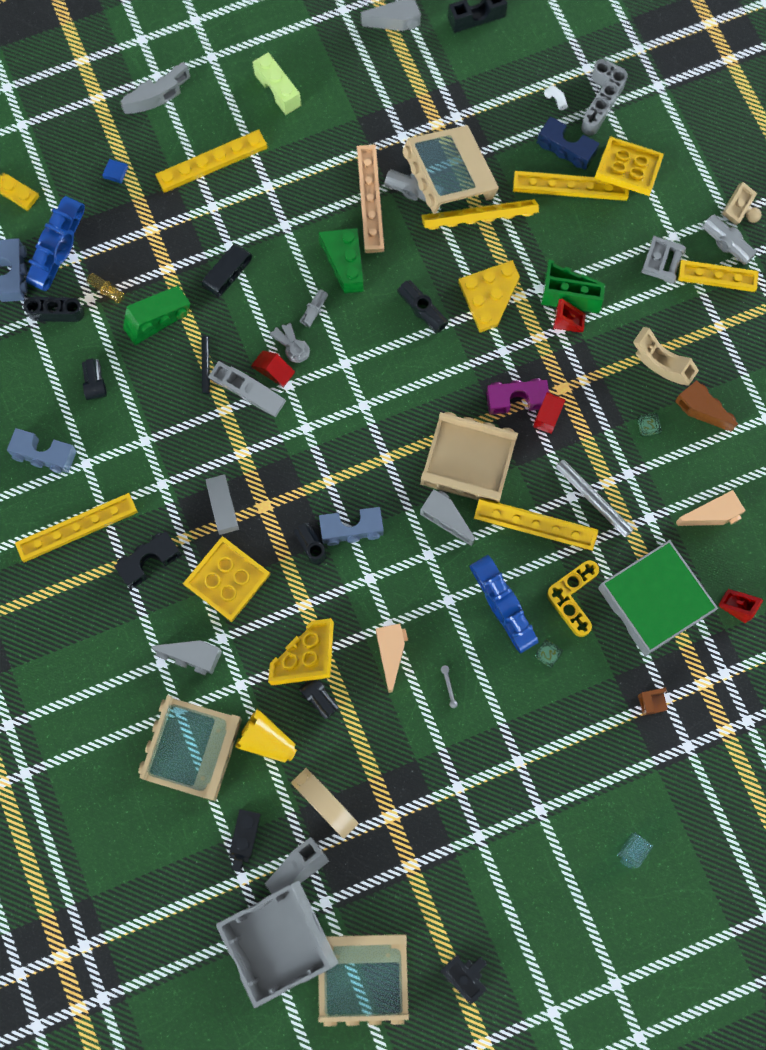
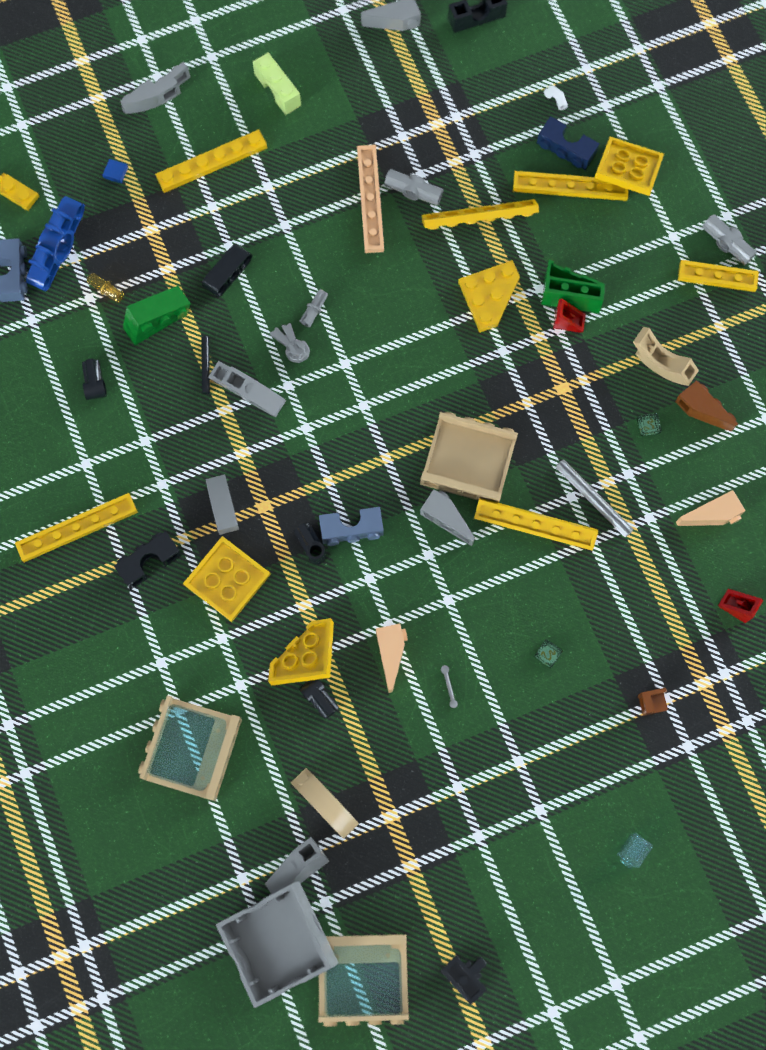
sand blue arch [7,428,77,474] -> none
black beam [23,297,84,322] -> none
light grey slope [152,640,222,676] -> none
black hinge [229,809,261,872] -> none
yellow cone [235,709,297,763] -> none
red slope [251,351,295,388] -> none
green wedge [319,228,364,294] -> none
black piece [397,280,449,334] -> none
panel [403,125,499,214] -> none
blue piece [470,555,539,654] -> none
magenta arch [486,378,549,415] -> none
red slope [533,392,566,434] -> none
yellow beam [547,560,599,637] -> none
light grey beam [581,59,628,136] -> none
green tile [598,540,718,657] -> none
light grey plate [641,236,686,284] -> none
tan plate [721,182,762,225] -> none

